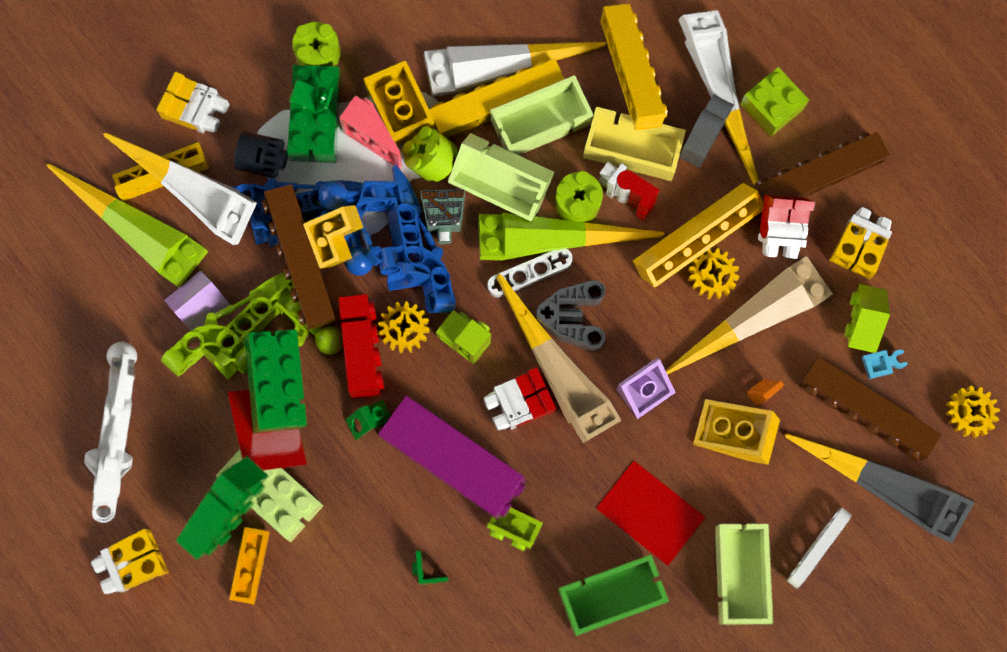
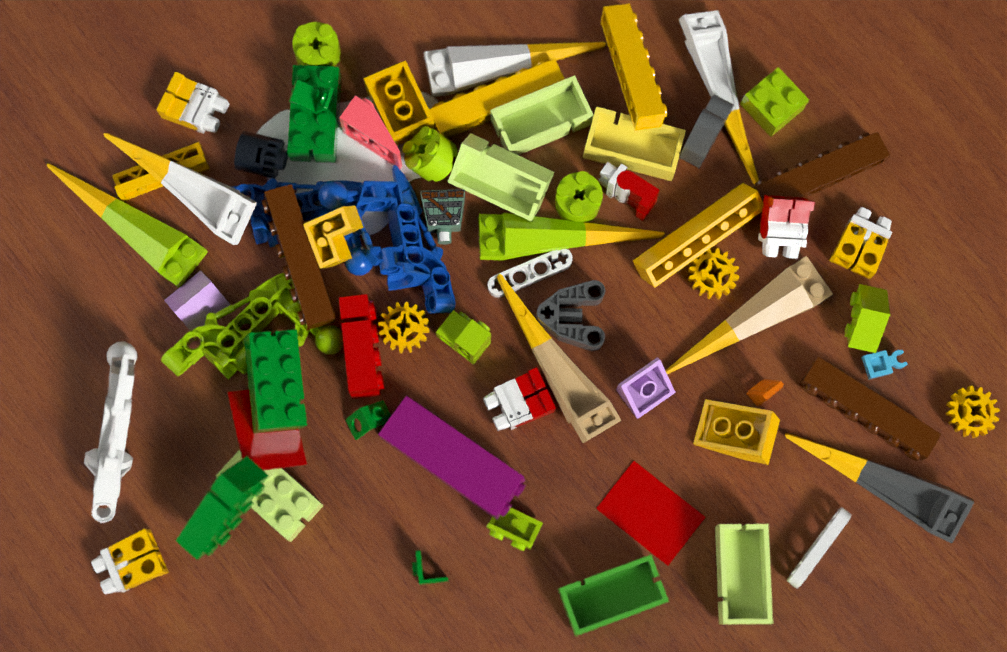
light orange plate [229,527,270,605] -> none

